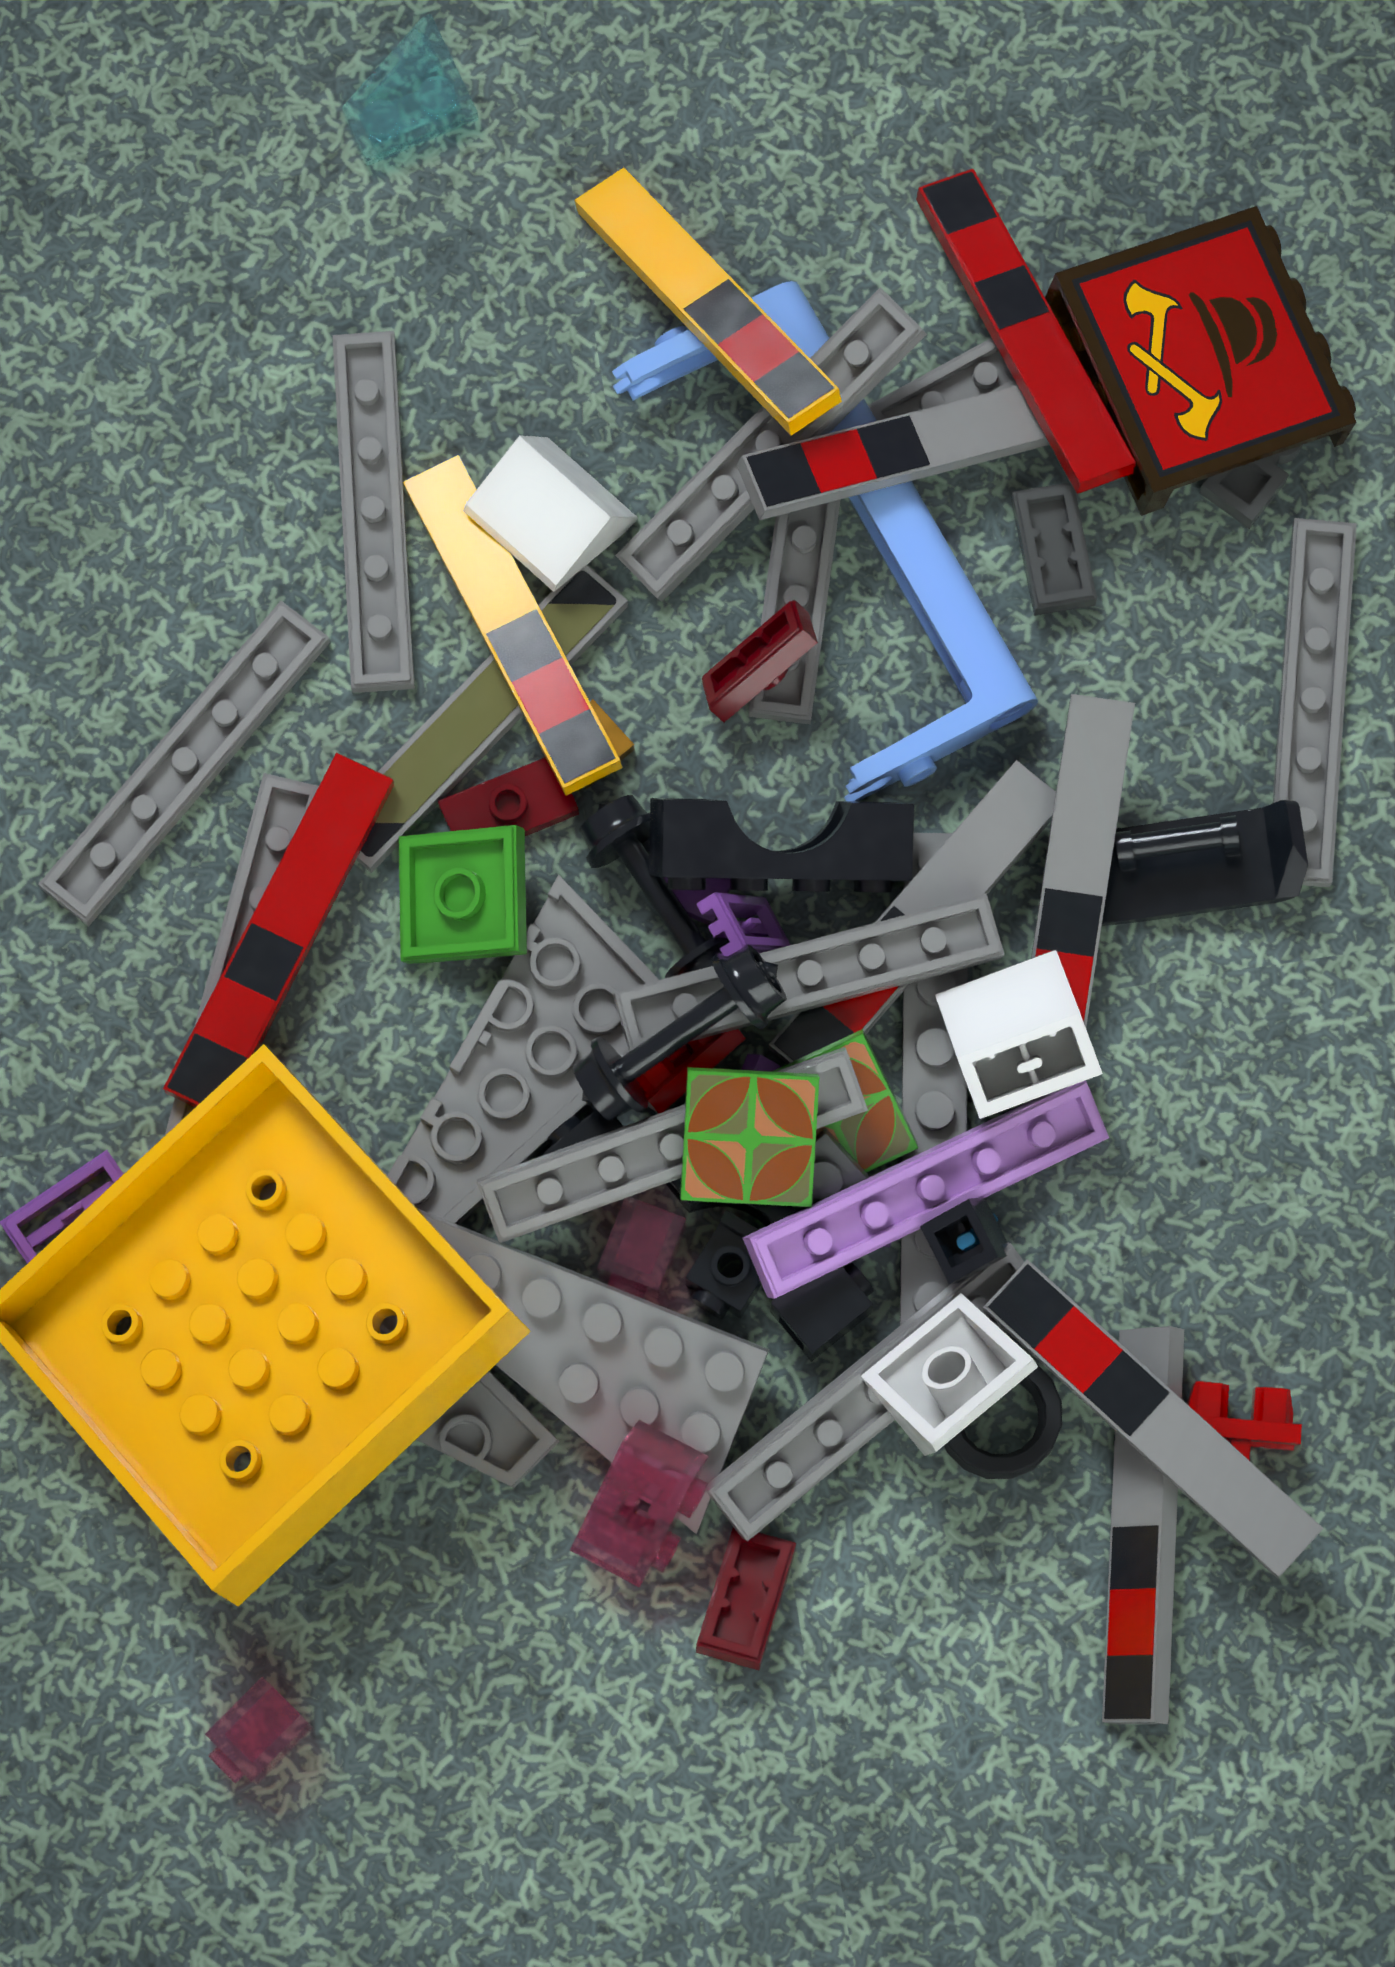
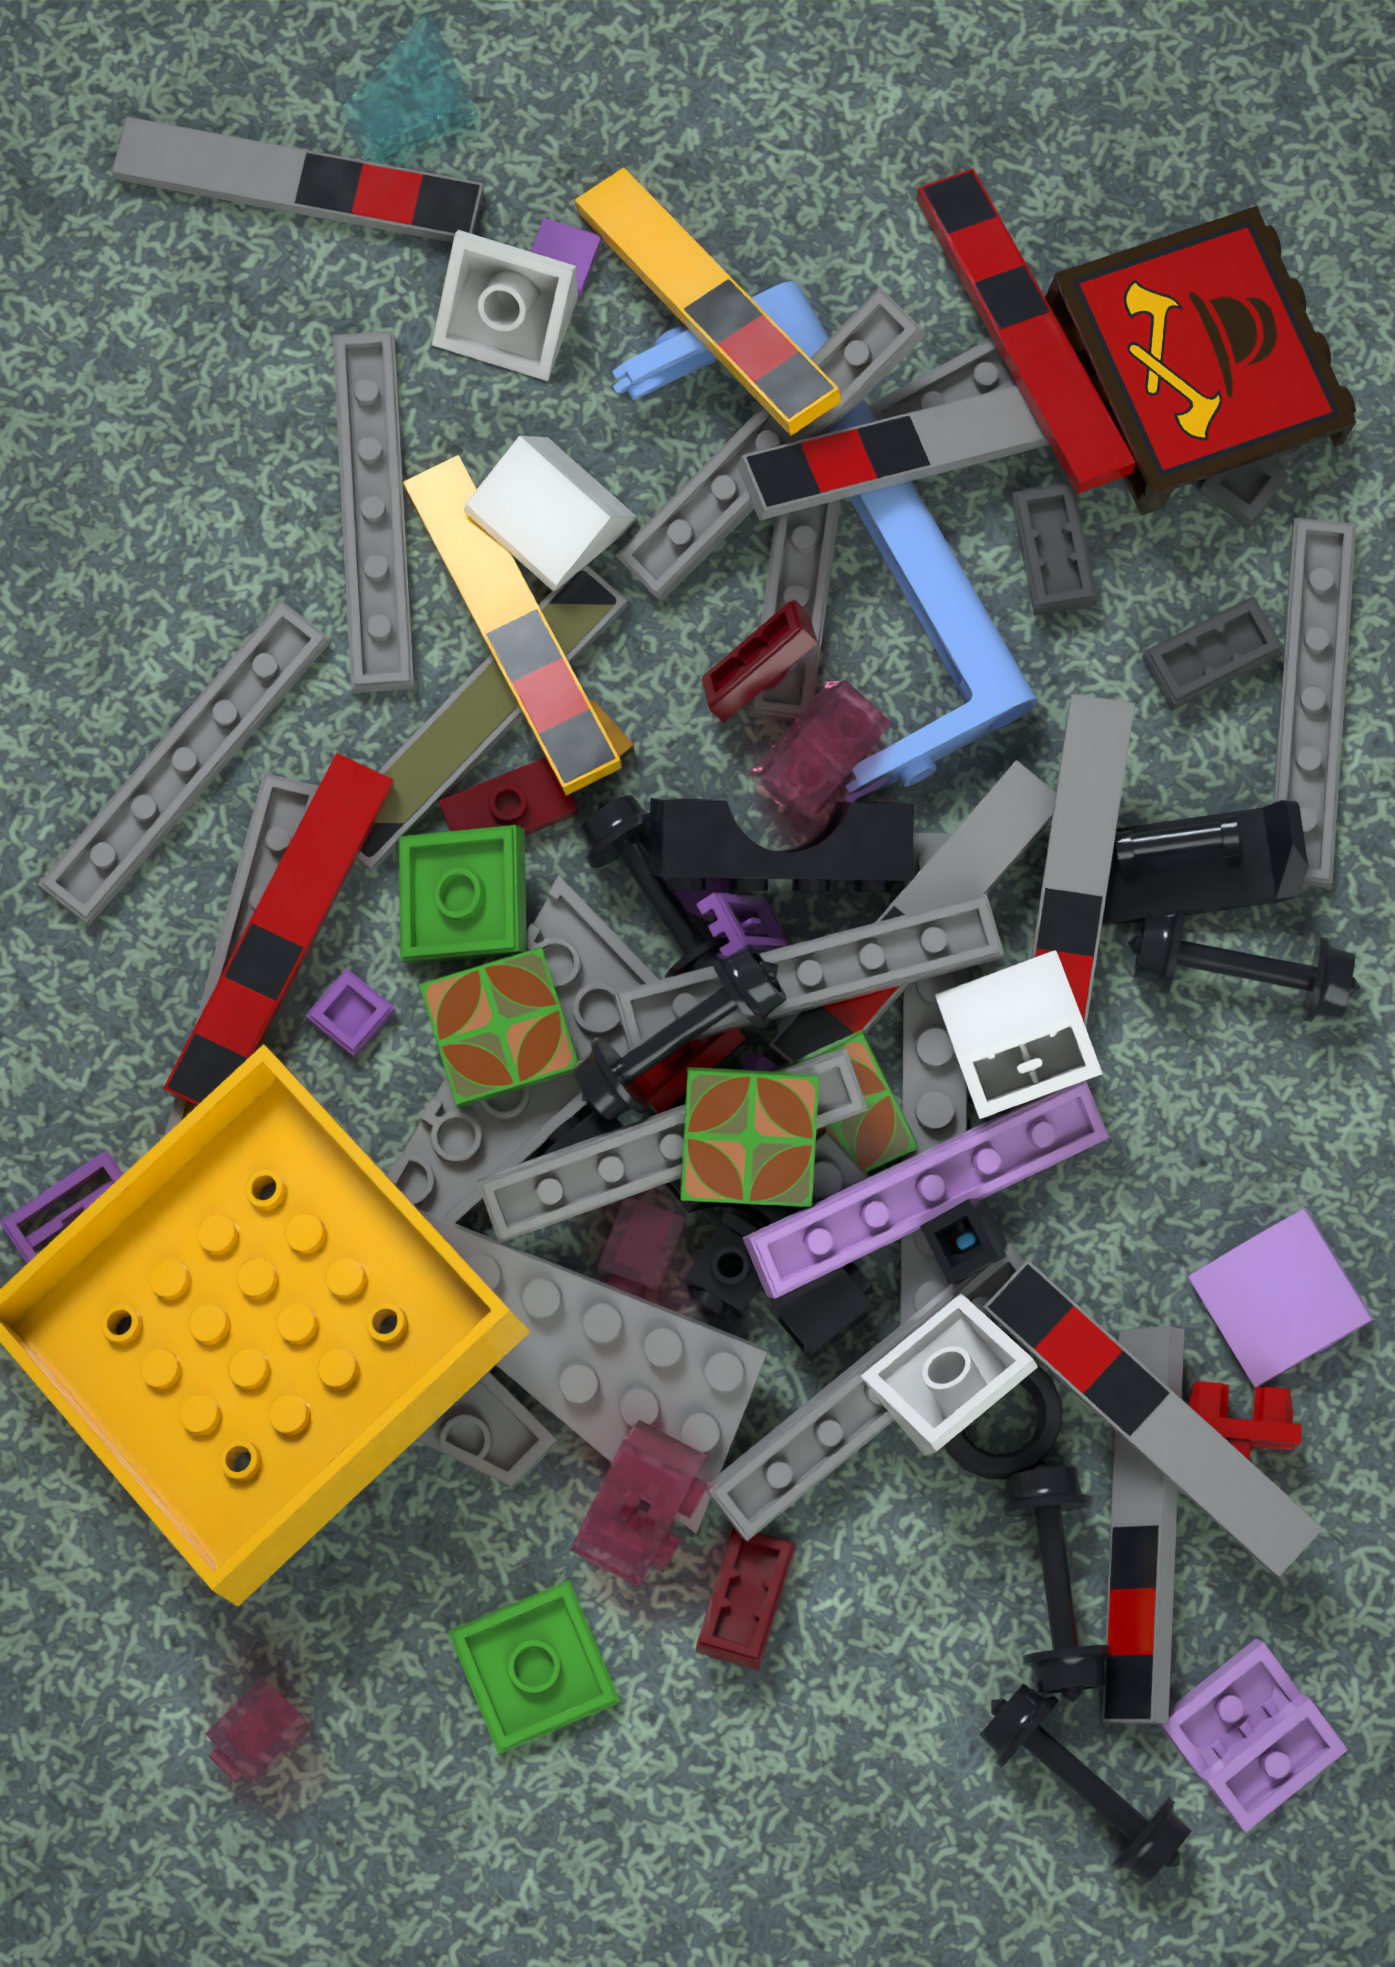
none -> light grey tile [112,116,484,243]
none -> medium lavender tile [305,968,396,1059]
none -> tile [419,947,578,1109]
none -> white slope [432,230,578,381]
none -> bright green tile [448,1580,621,1755]
none -> medium lavender tile [531,218,602,297]
none -> clear pink brick [747,680,892,818]
none -> black piece [979,1683,1192,1882]
none -> black piece [1003,1460,1112,1702]
none -> black piece [1128,909,1360,1022]
none -> dark grey plate [1142,596,1284,711]
none -> lavender slope [1157,1639,1348,1833]
none -> lavender slope [1188,1208,1374,1387]

